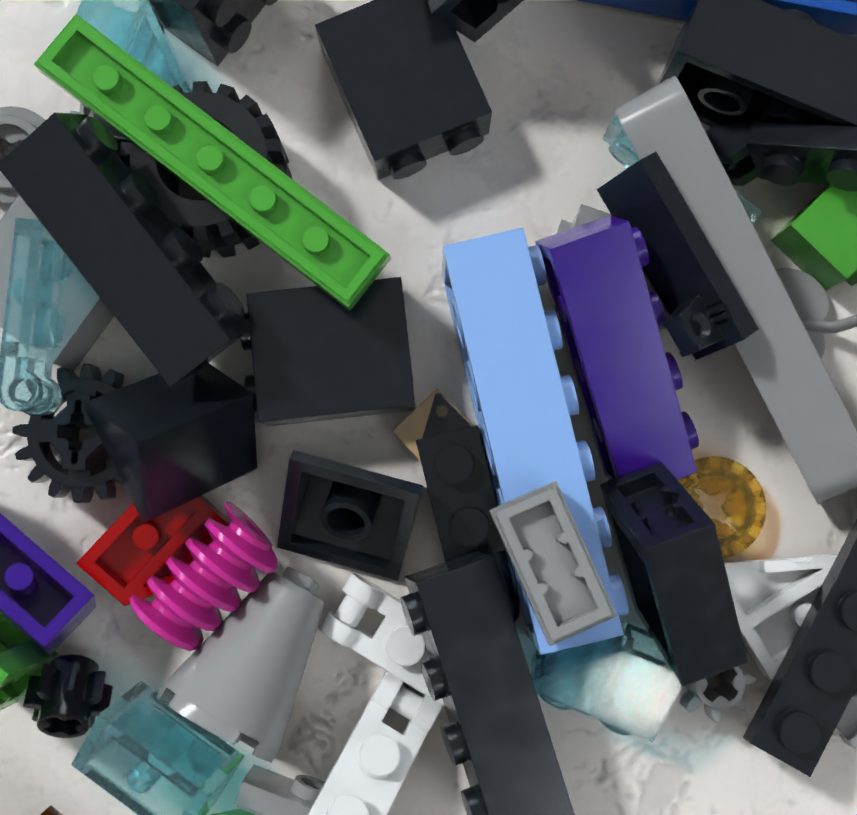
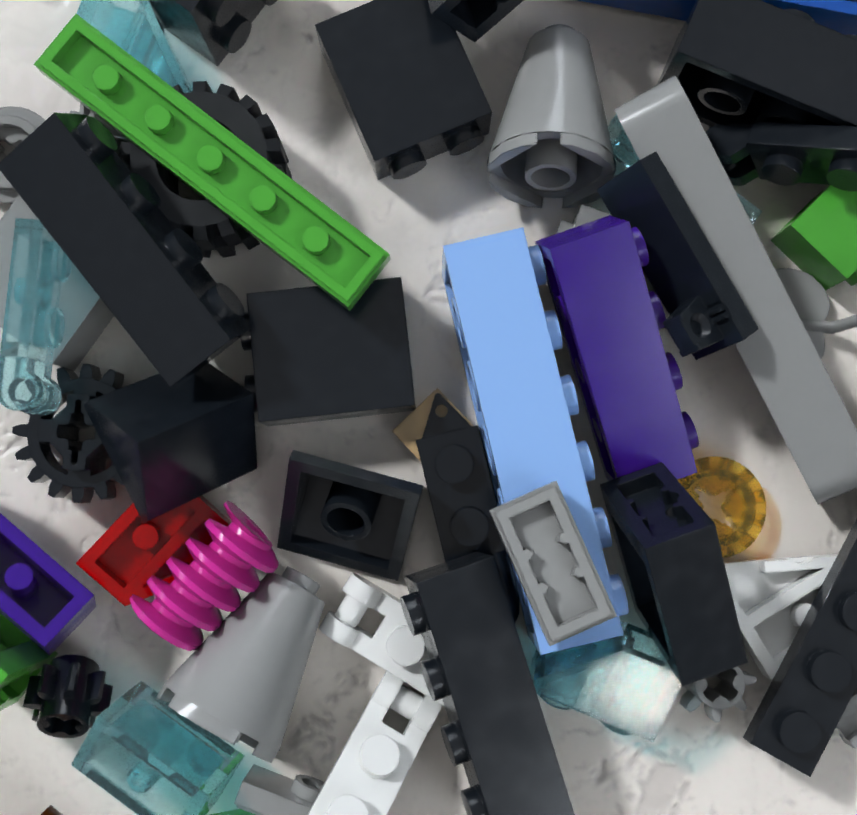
none -> light grey cone [487,24,616,208]

